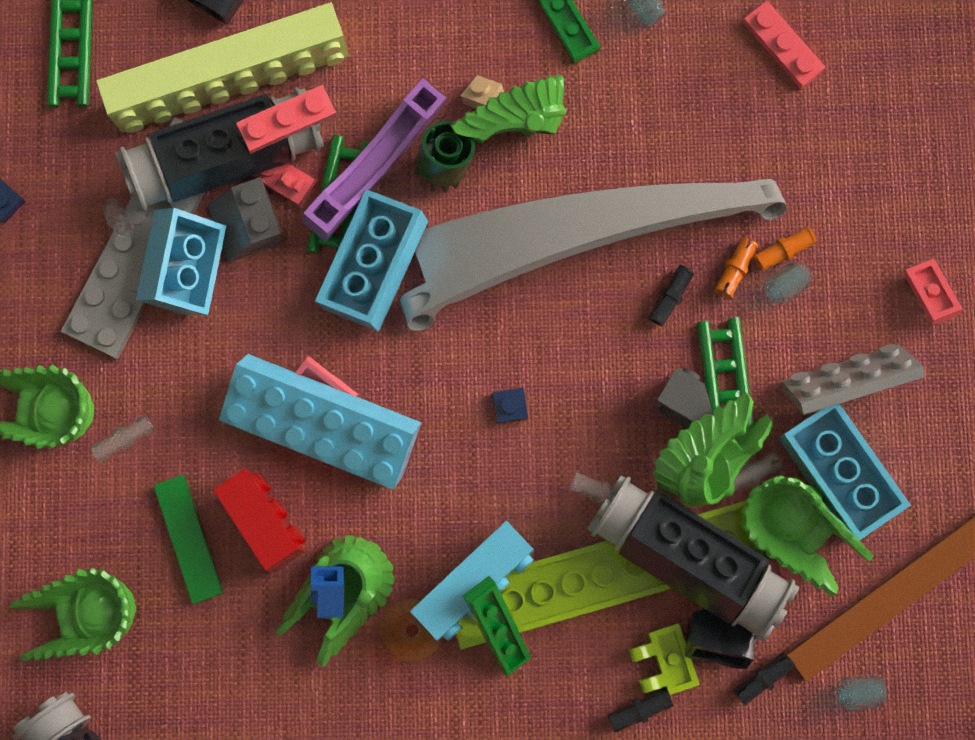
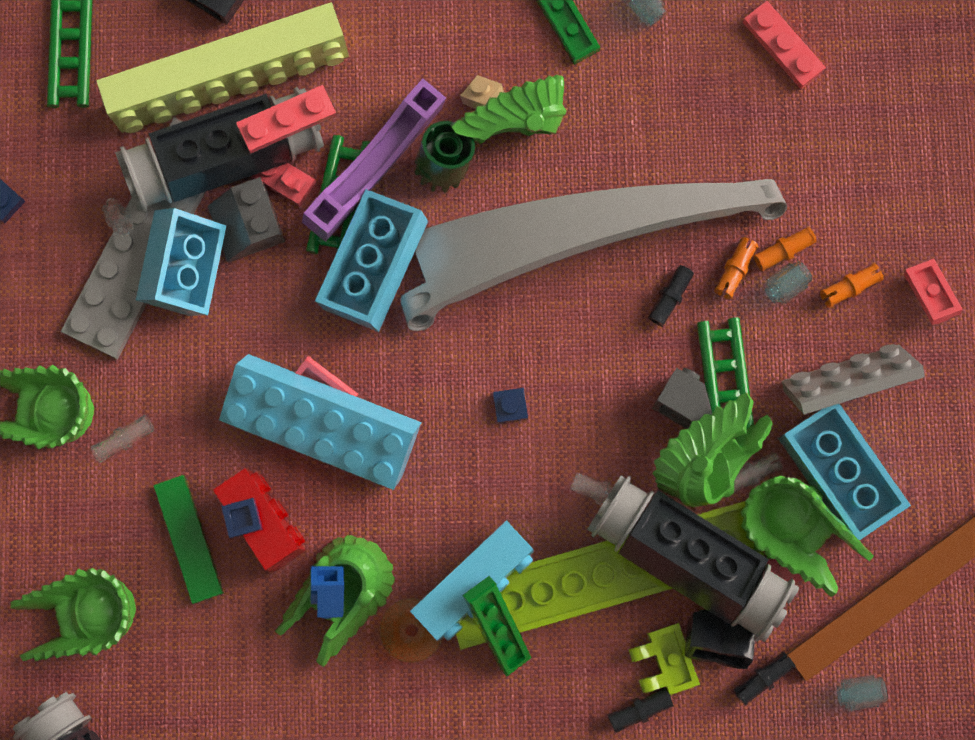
none -> dark blue plate [221,498,263,539]
none -> orange pin [820,263,884,308]

